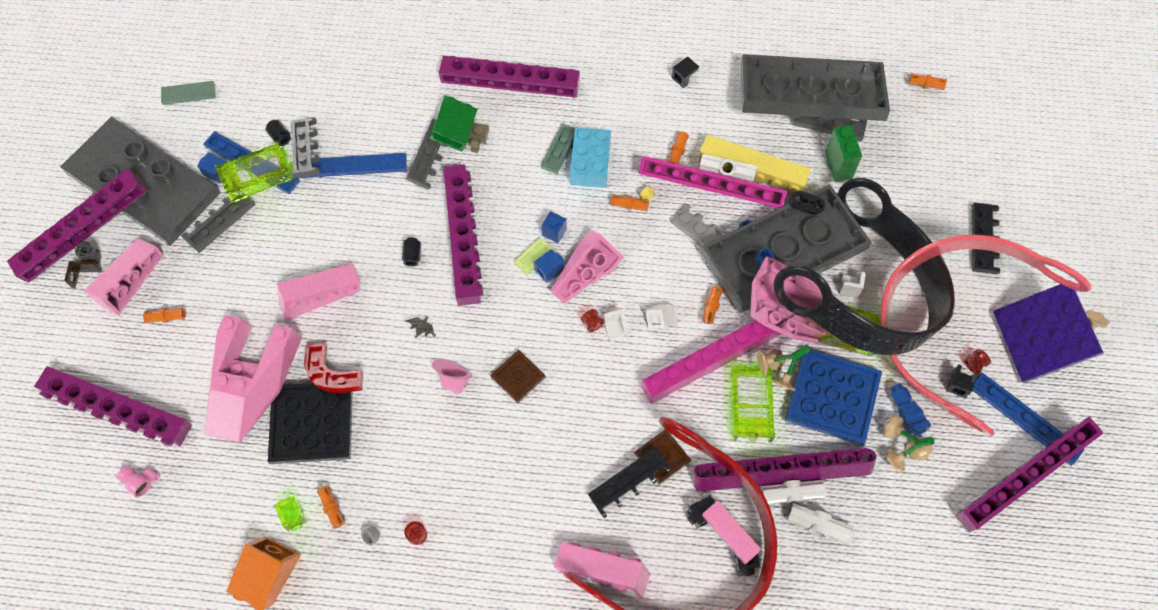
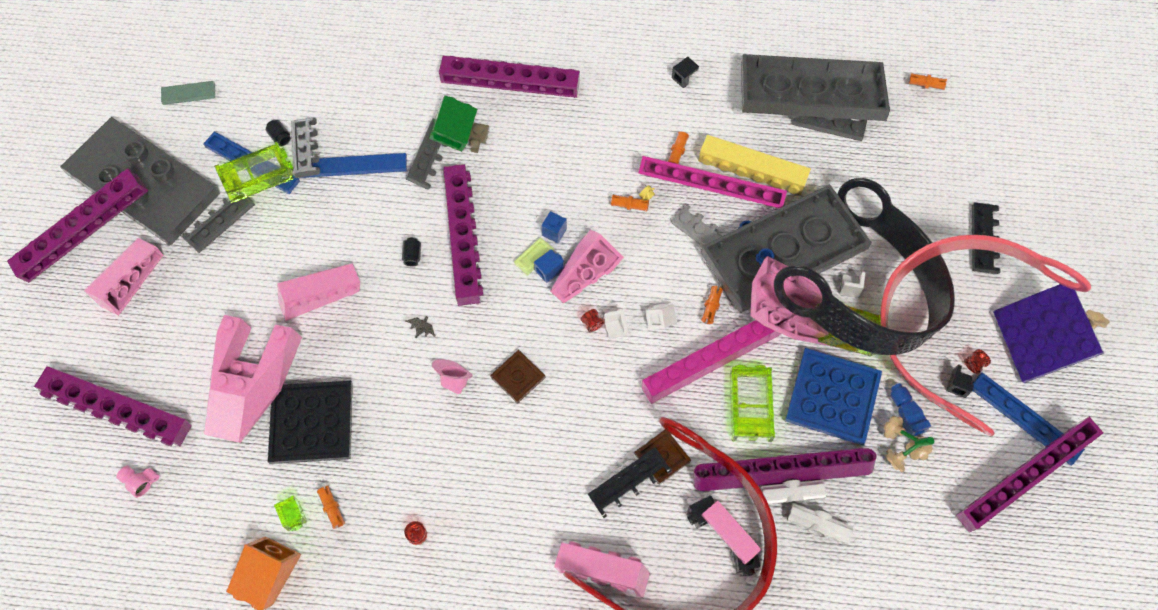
dark brown bracket [64,260,102,288] -> none
dark grey wheel [75,241,102,264] -> none
orange pin [143,307,186,323] -> none
blue brick [197,152,231,184] -> none
plate [304,343,364,393] -> none
light grey hinge [361,527,380,546] -> none
sand green tile [541,123,575,174] -> none
medium azure brick [570,127,611,188] -> none
white piece [699,154,757,182] -> none
tan plant [757,344,811,391] -> none
black beam [789,191,826,215] -> none
green brick [825,125,862,182] -> none

